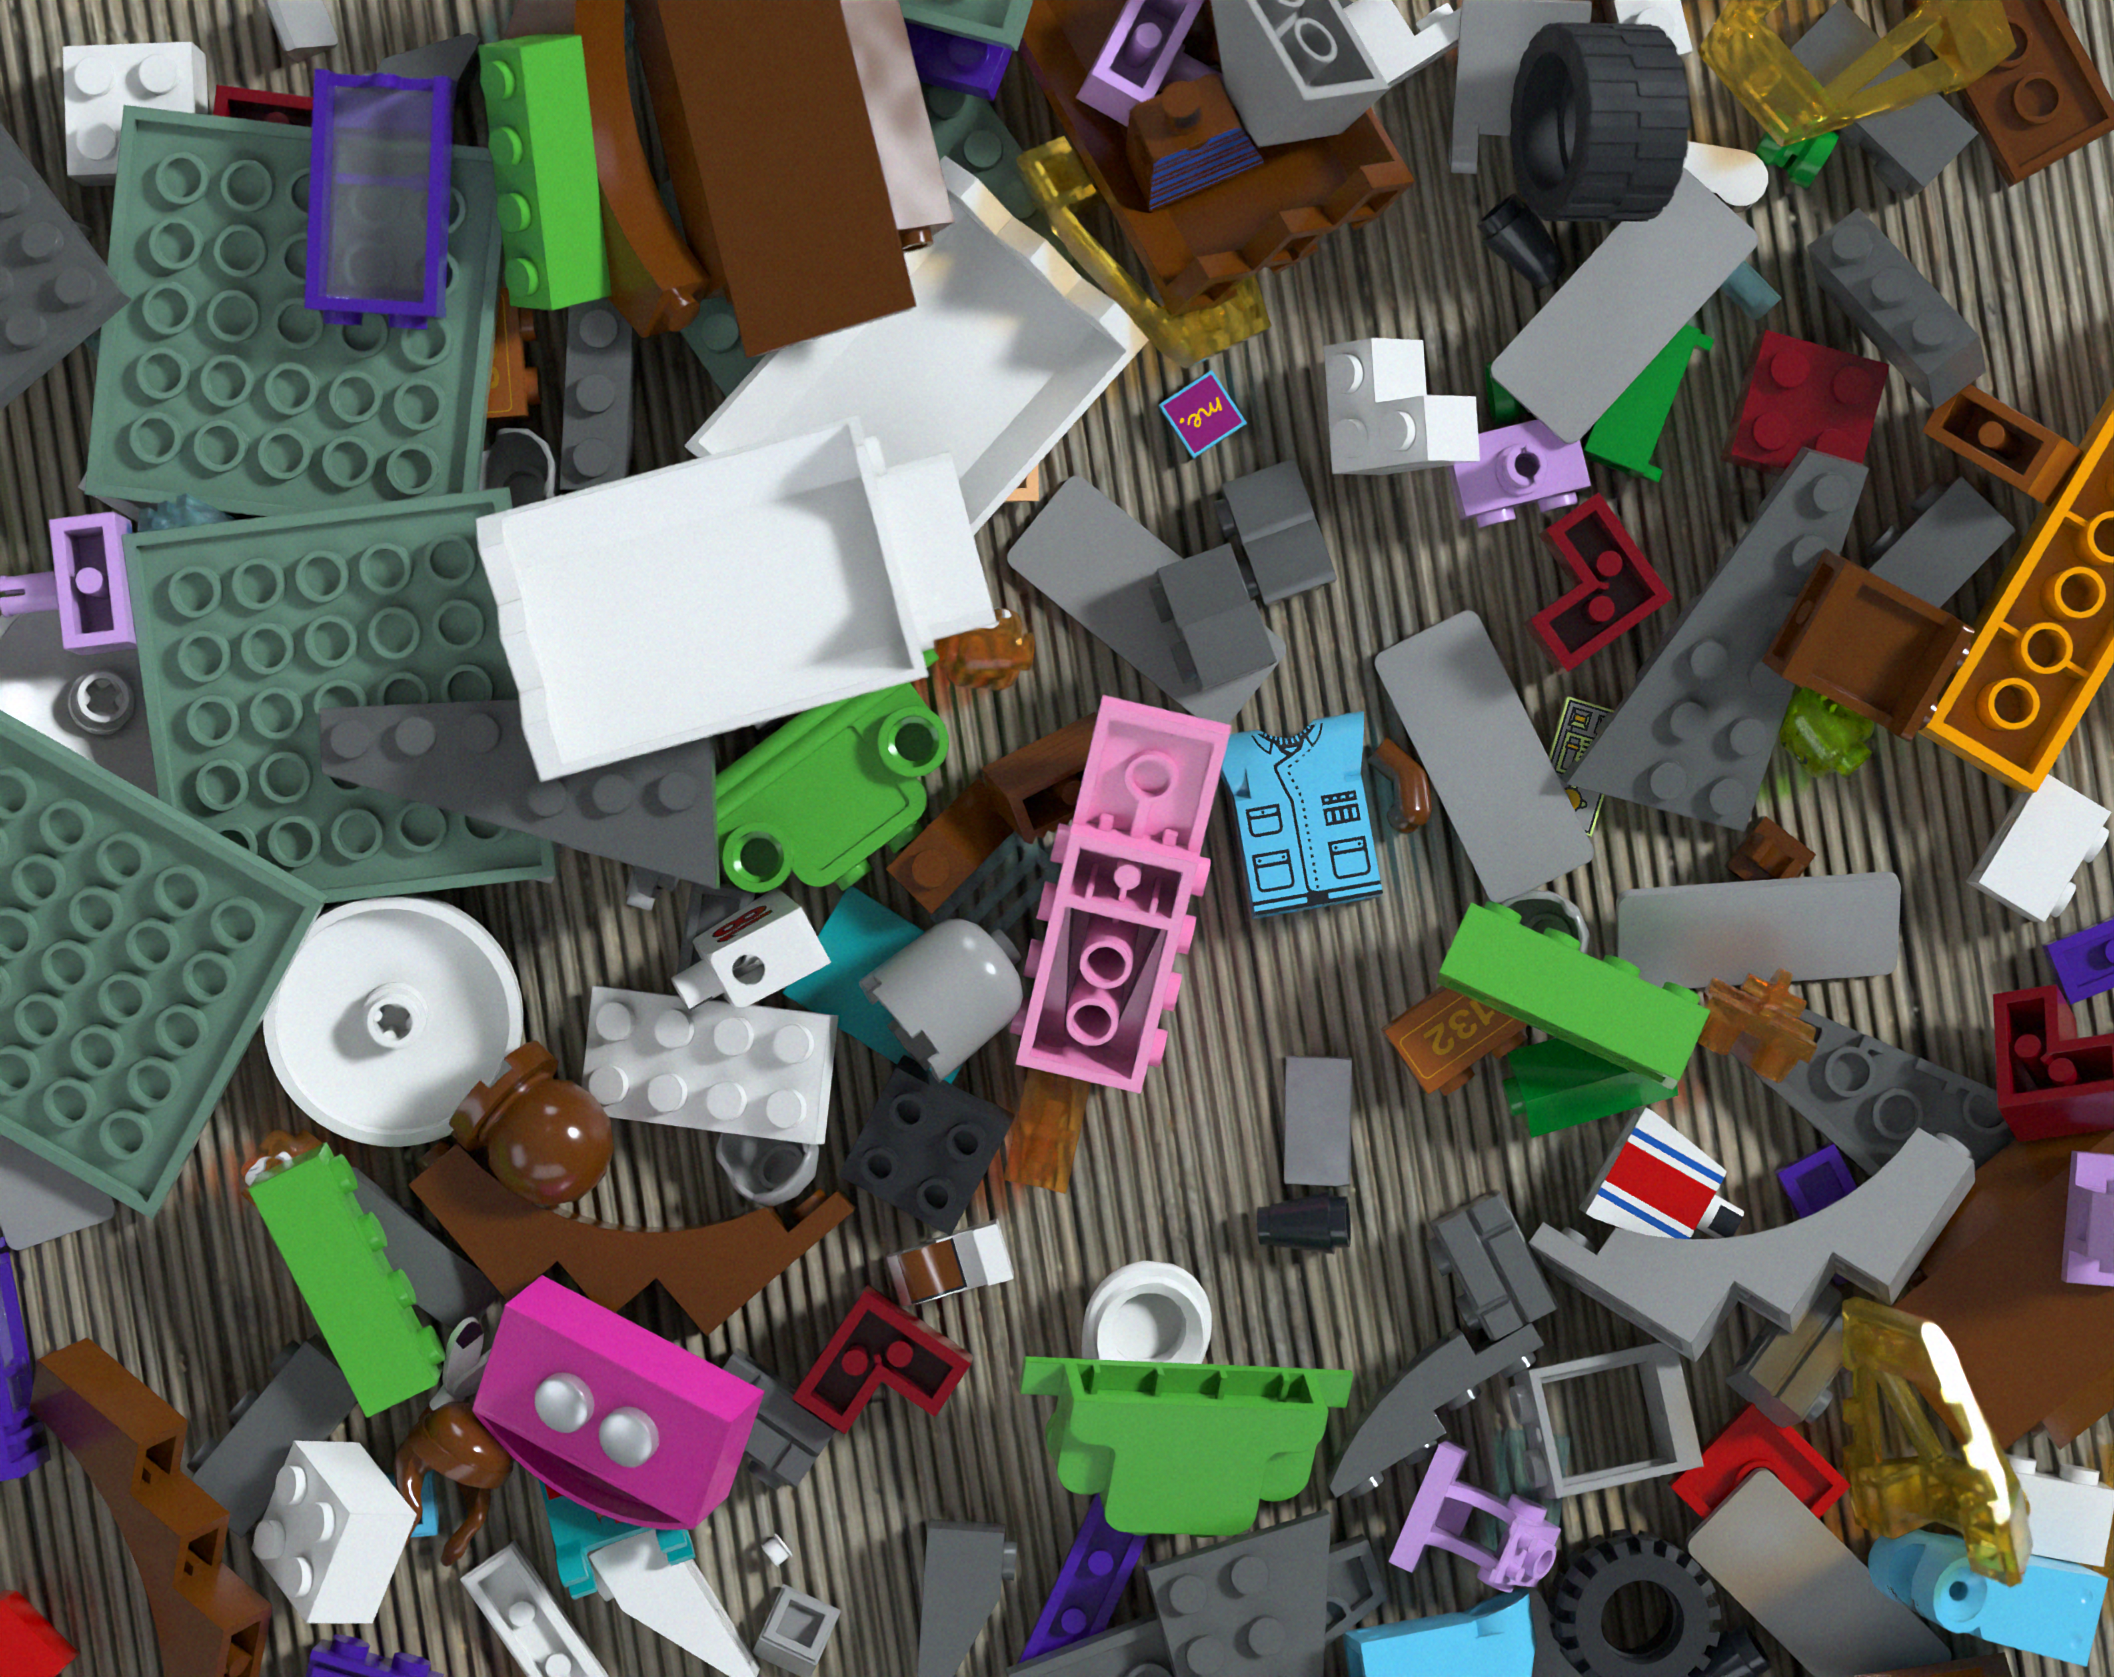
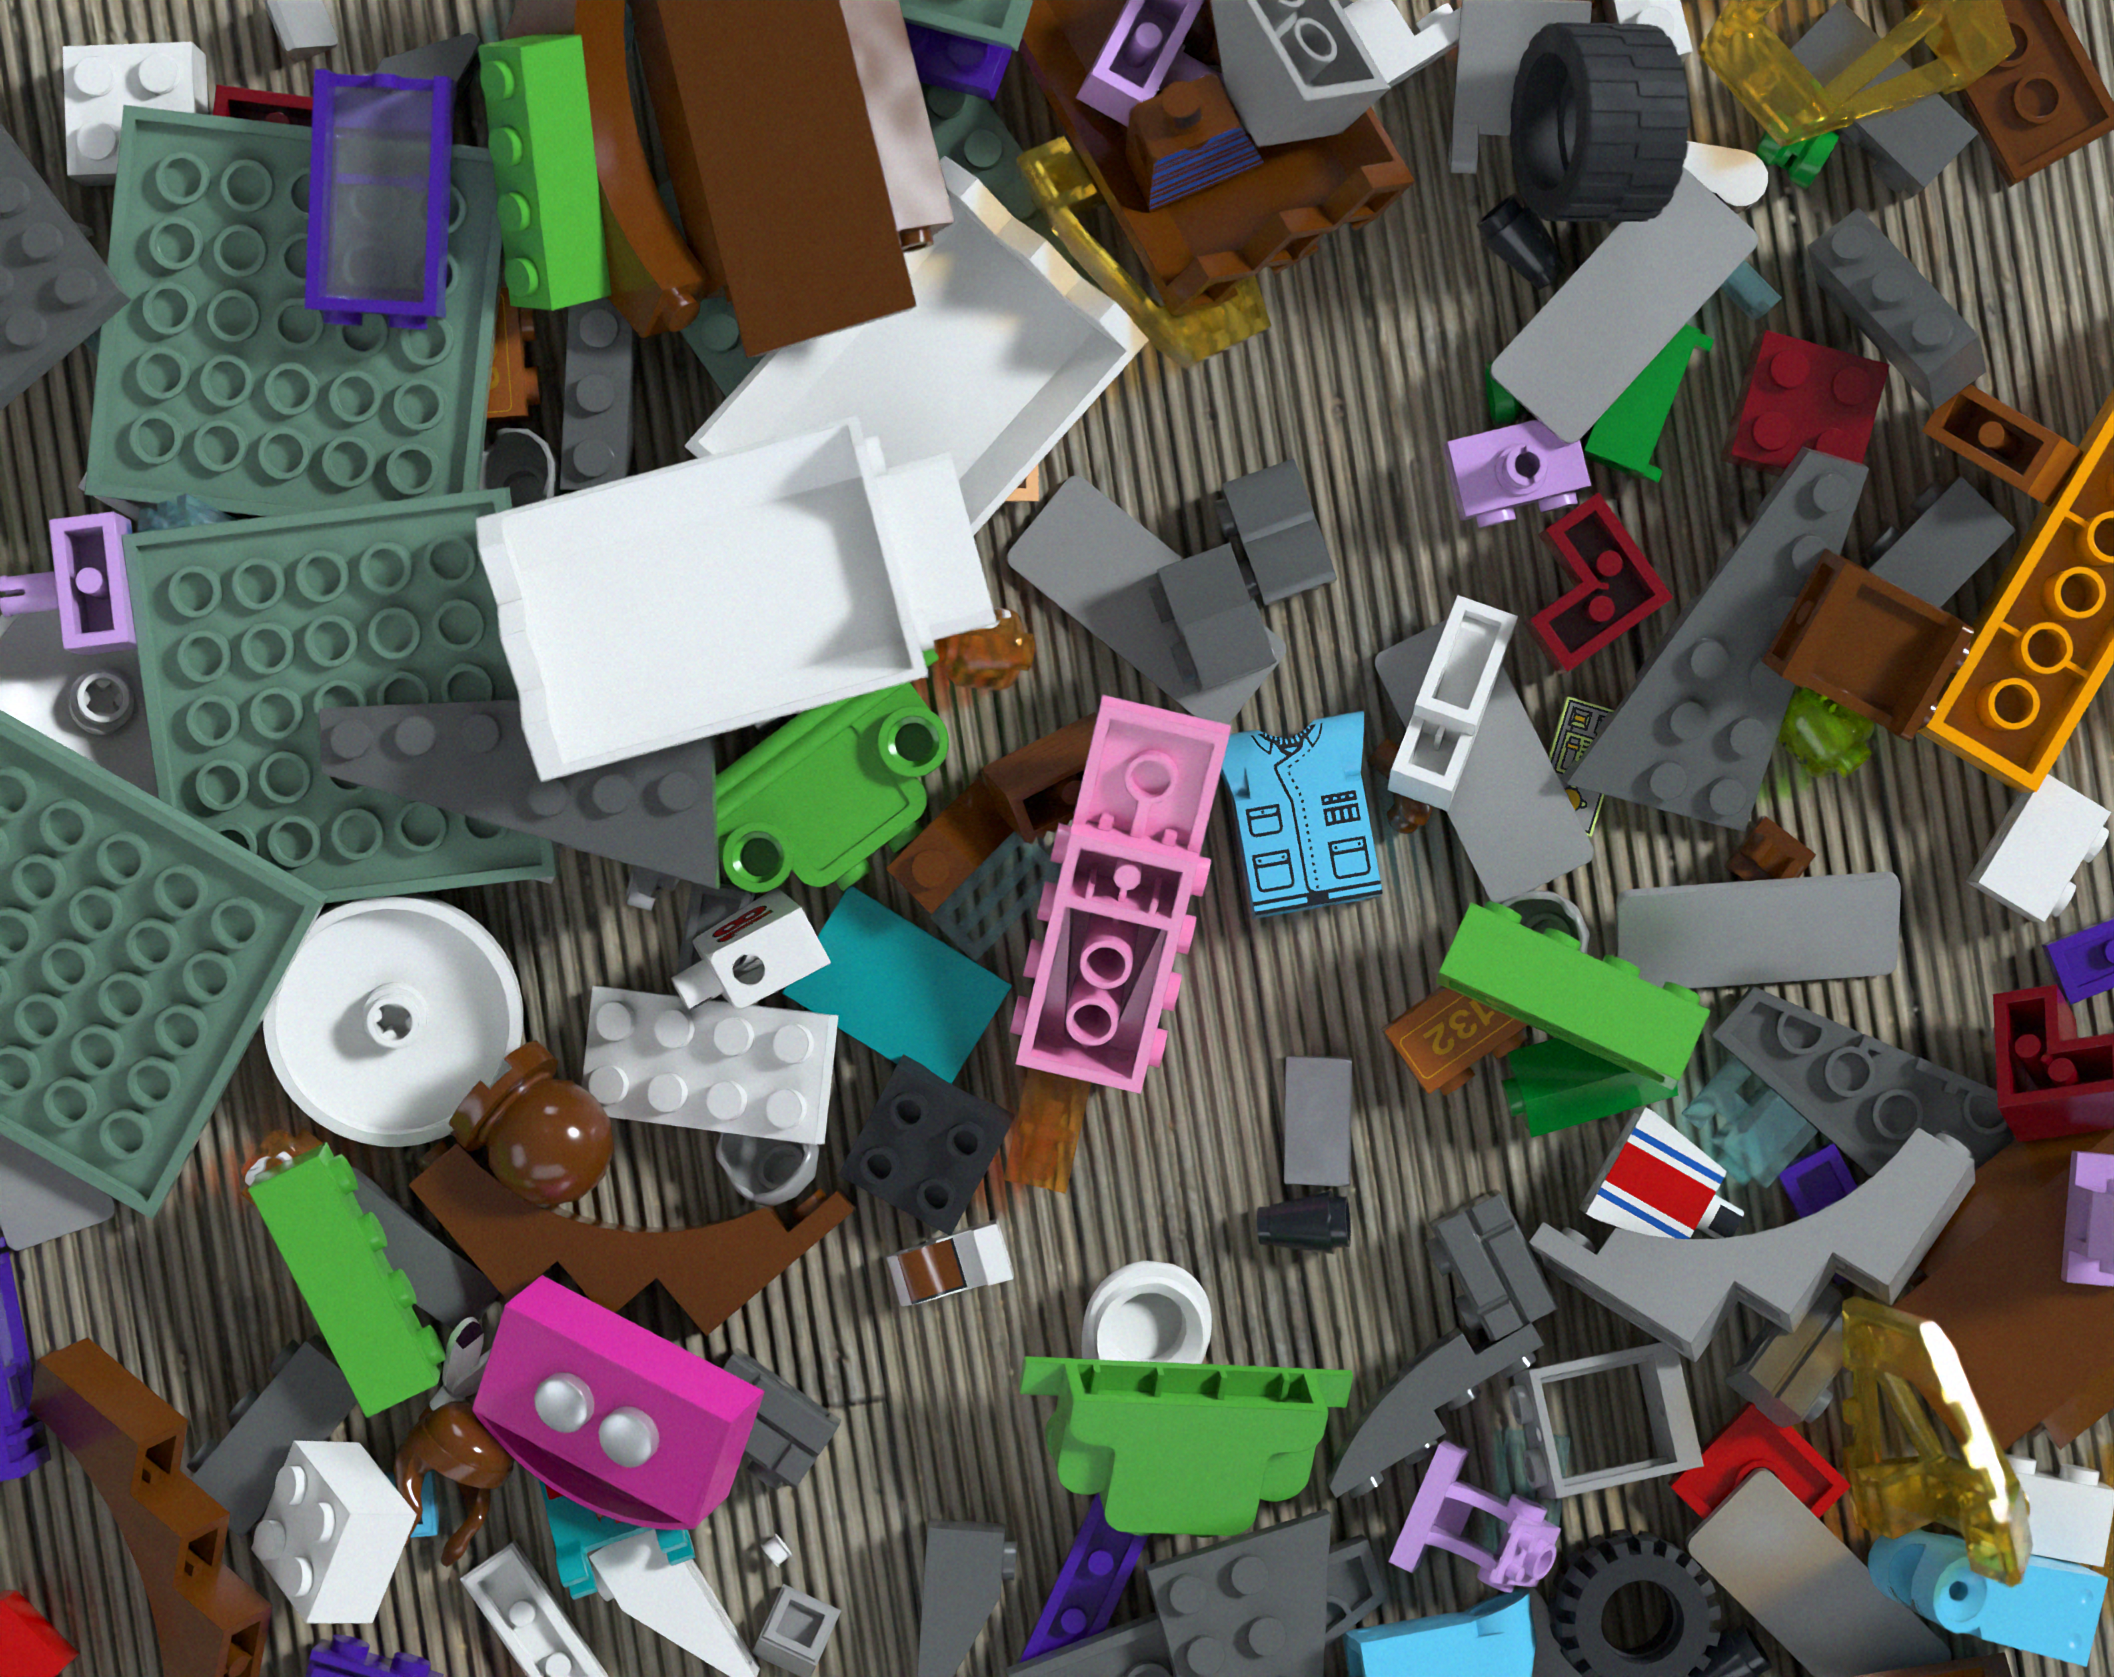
dark red brick [792,1284,973,1434] -> none
light grey cylinder [859,918,1023,1083] -> none
magenta tile [1158,370,1247,460] -> none
white brick [1324,338,1480,475] -> none
clear orange hips [1697,967,1817,1083] -> none
none -> white slope [1387,595,1518,811]
none -> clear light blue brick [1681,1056,1818,1189]

